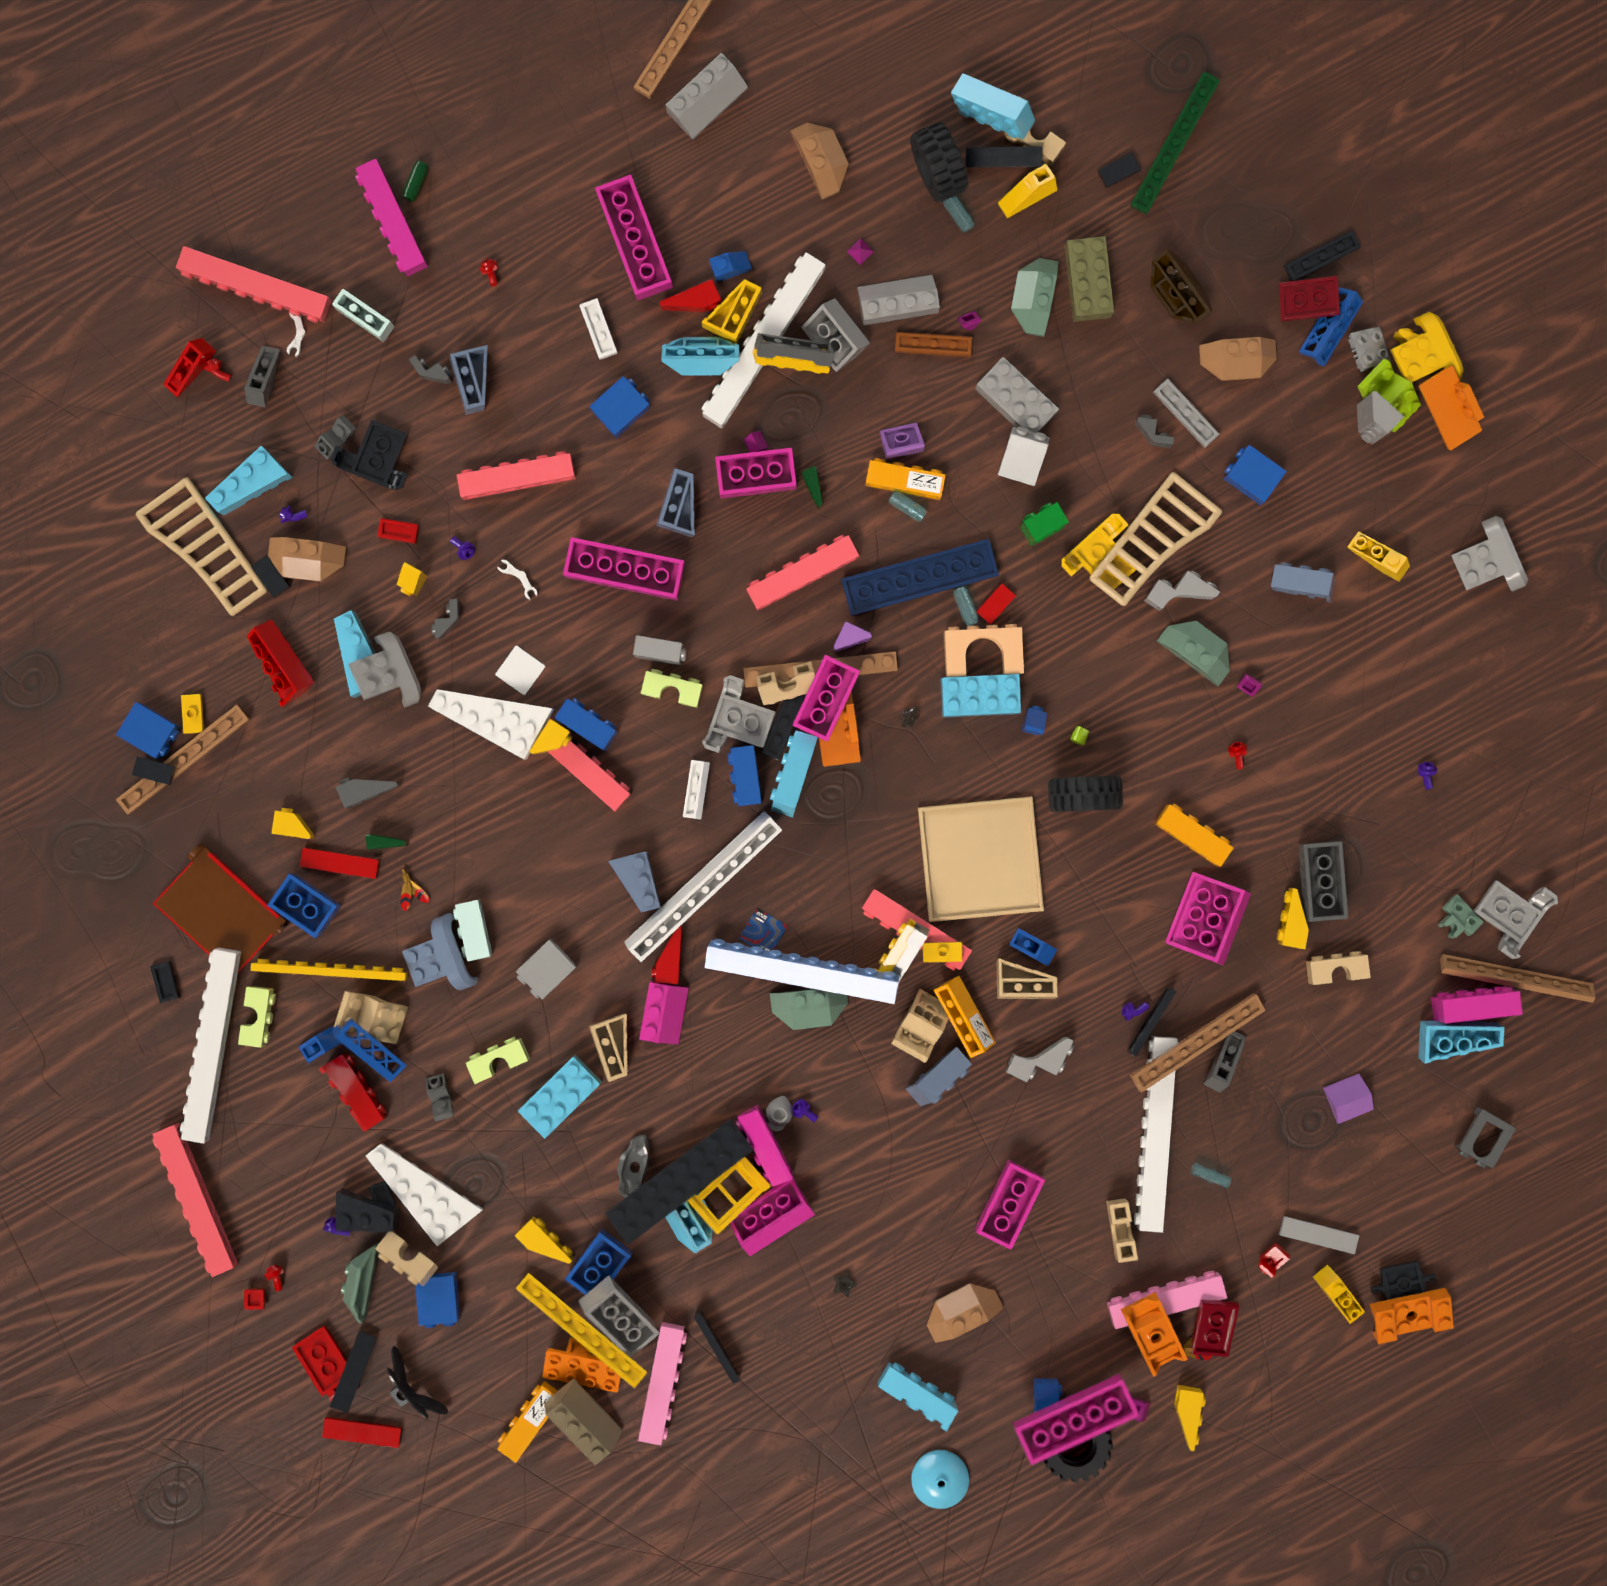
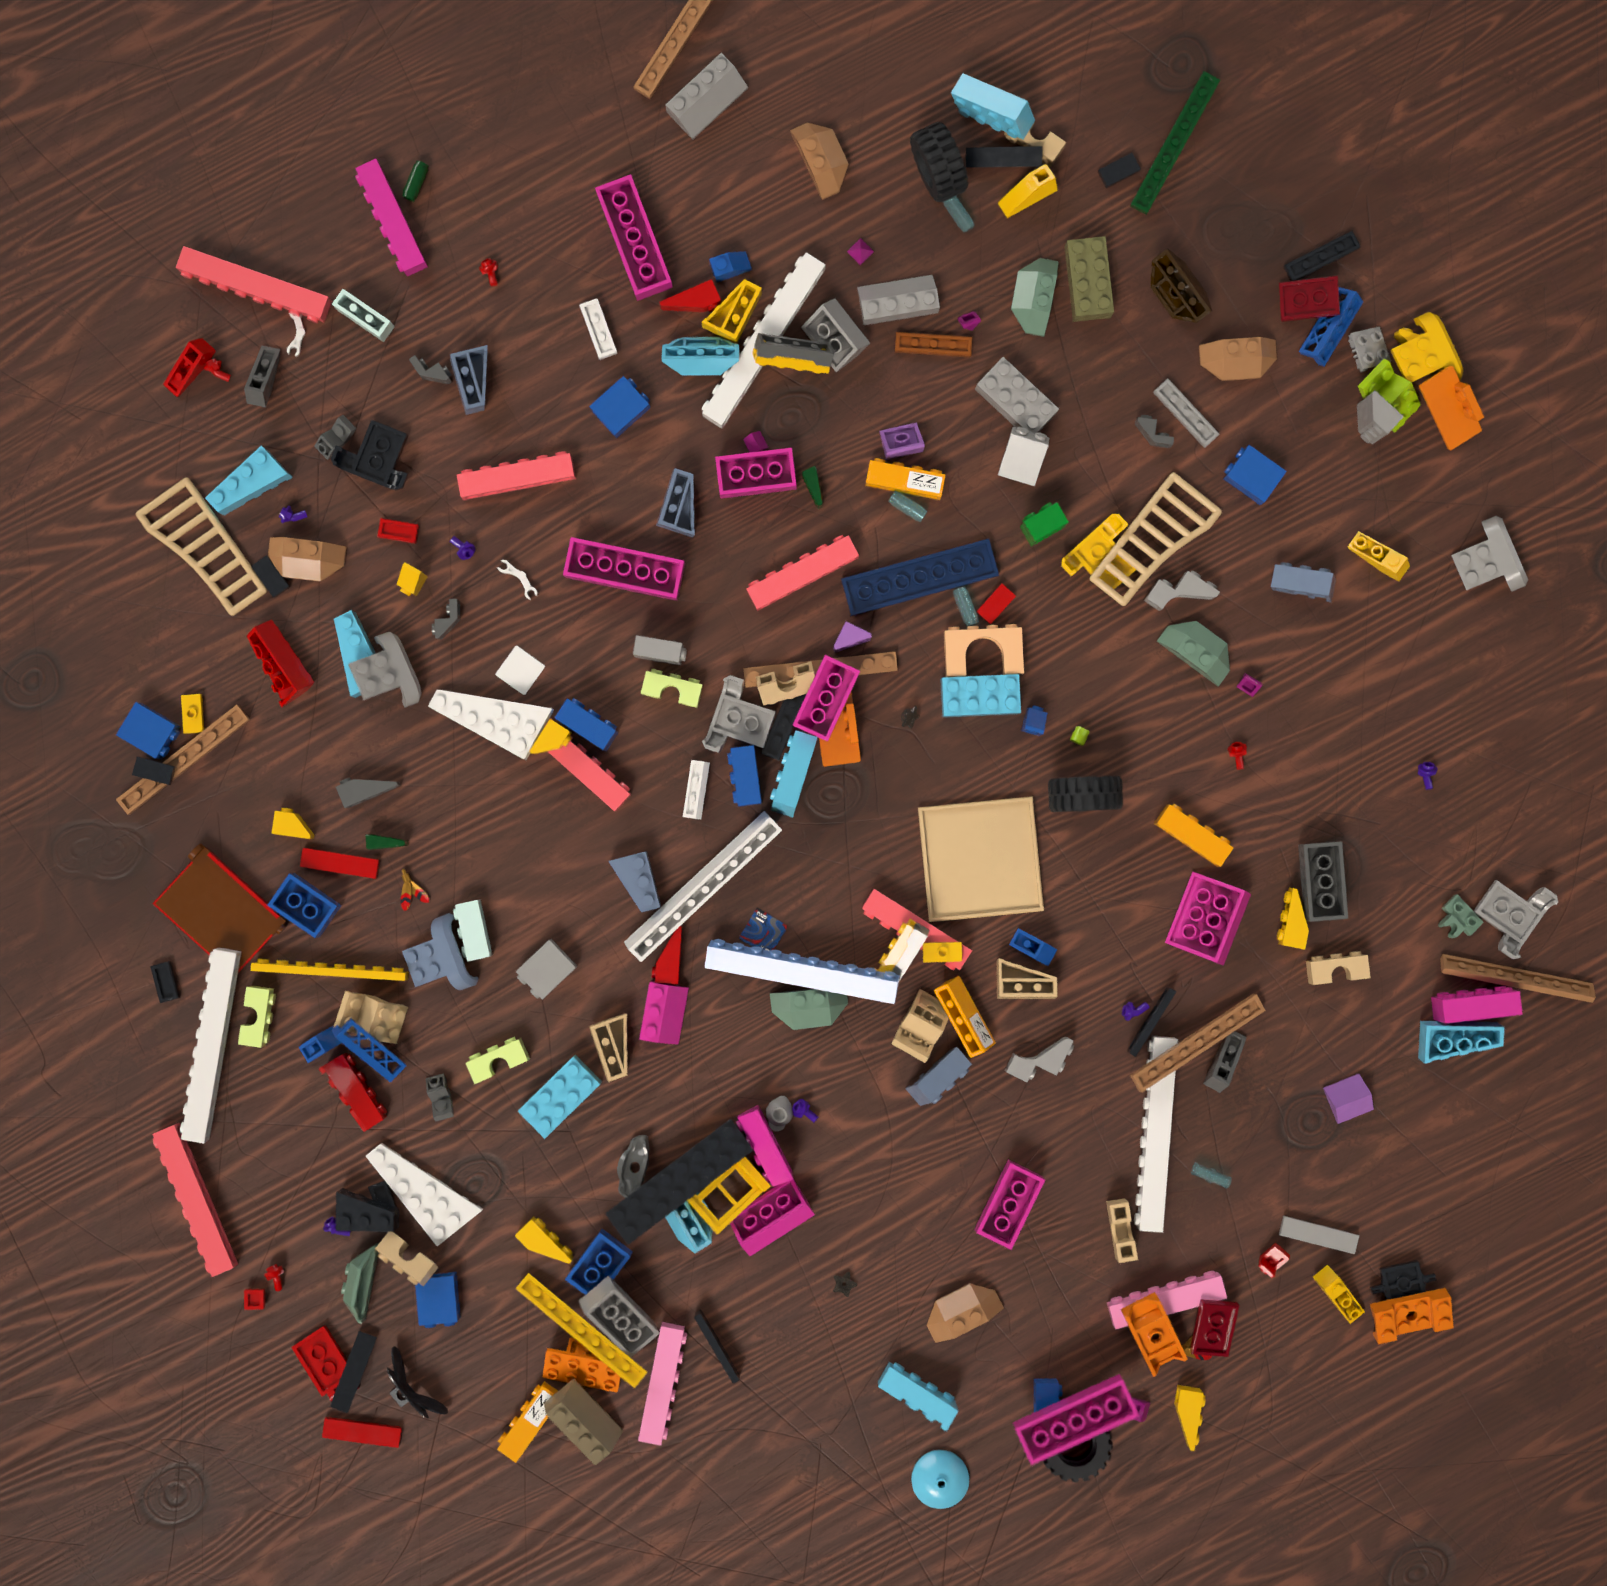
dark grey panel [1454,1107,1516,1169] -> none

